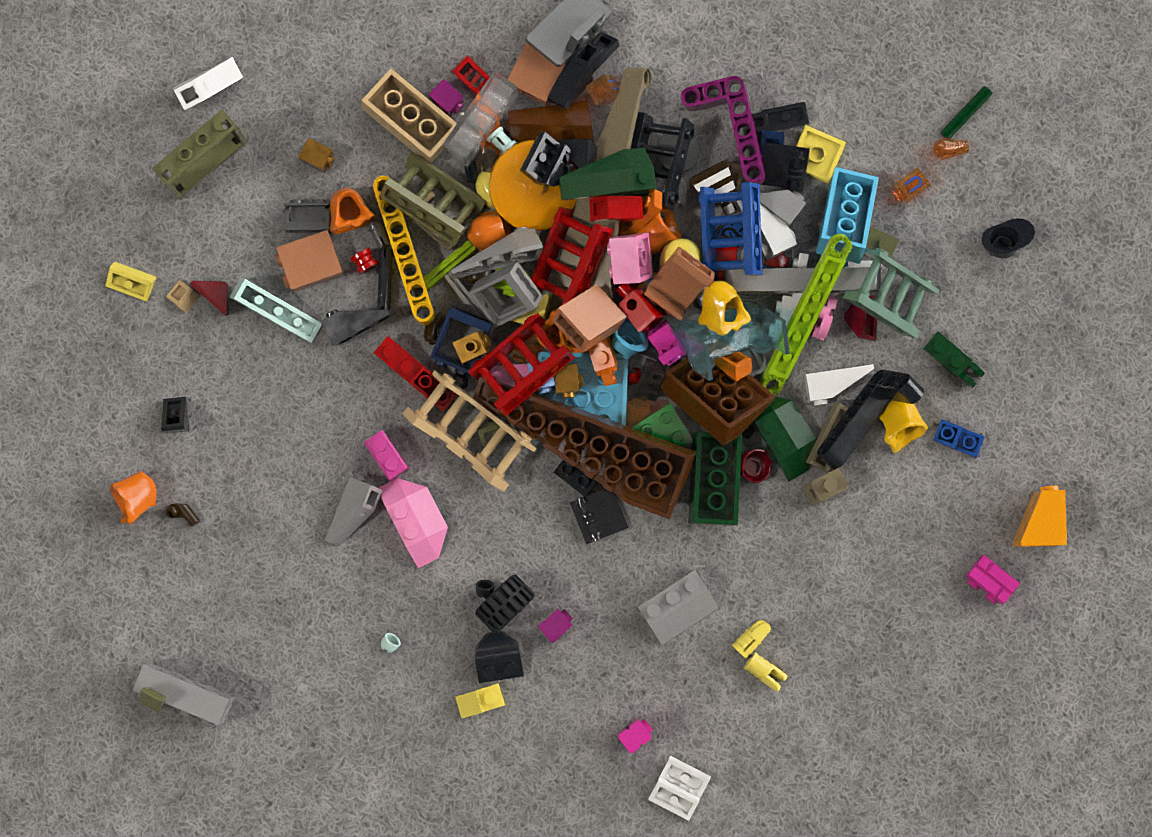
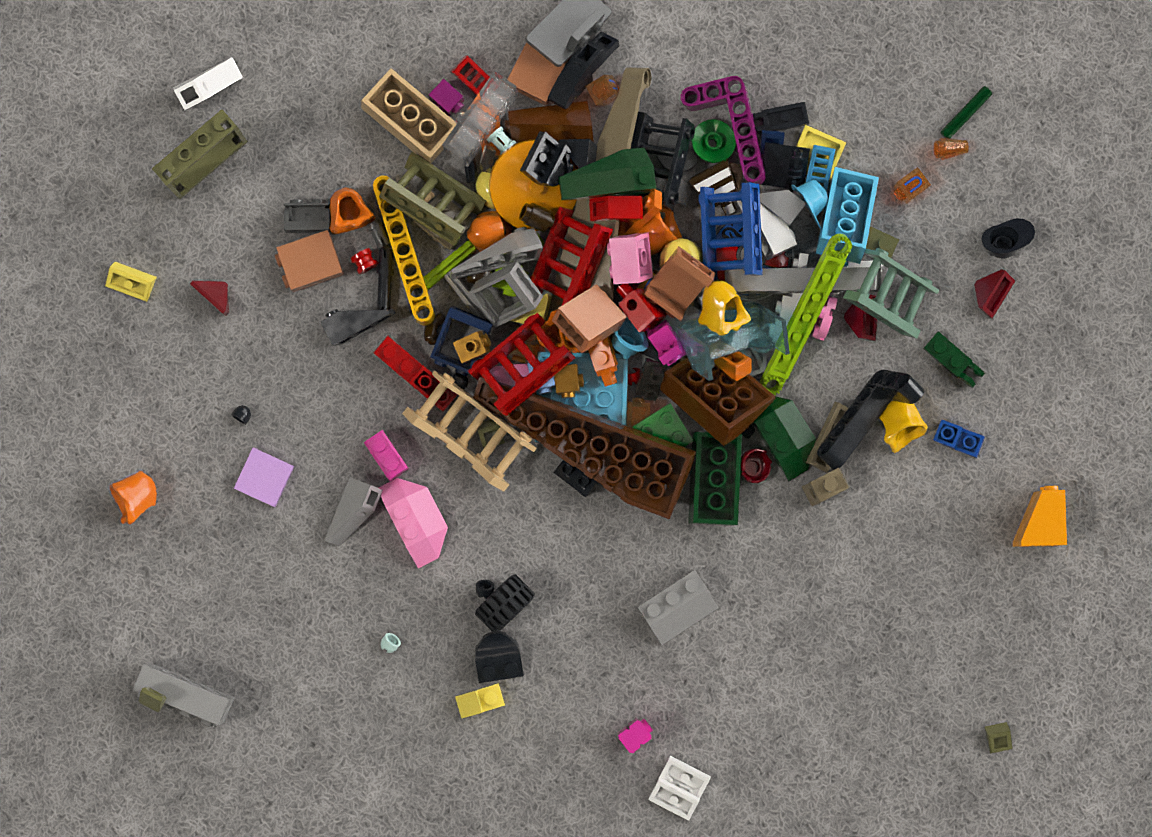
black slope [161,397,189,434] -> none
tan slope [166,280,200,313] -> none
dark brown arm [166,503,200,527] -> none
light aqua slope [230,278,322,343] -> none
pearl gold brick [298,138,335,173] -> none
magenta brick [537,609,573,644] -> none
black hinge [570,489,628,545] -> none
light yellow hinge [732,619,771,659] -> none
light yellow hinge [744,652,788,692] -> none
white slope [804,364,874,406] -> none
dark pink brick [965,555,1020,605] -> none
none -> black hinge [231,405,251,425]
none -> lavender tile [234,448,295,507]
none -> dark brown brick [519,203,555,232]
none -> green dish [691,119,736,163]
none -> medium azure piece [791,180,828,229]
none -> dark azure slope [805,145,836,192]
none -> dark red slope [974,269,1015,319]
none -> olive slope [984,722,1012,754]

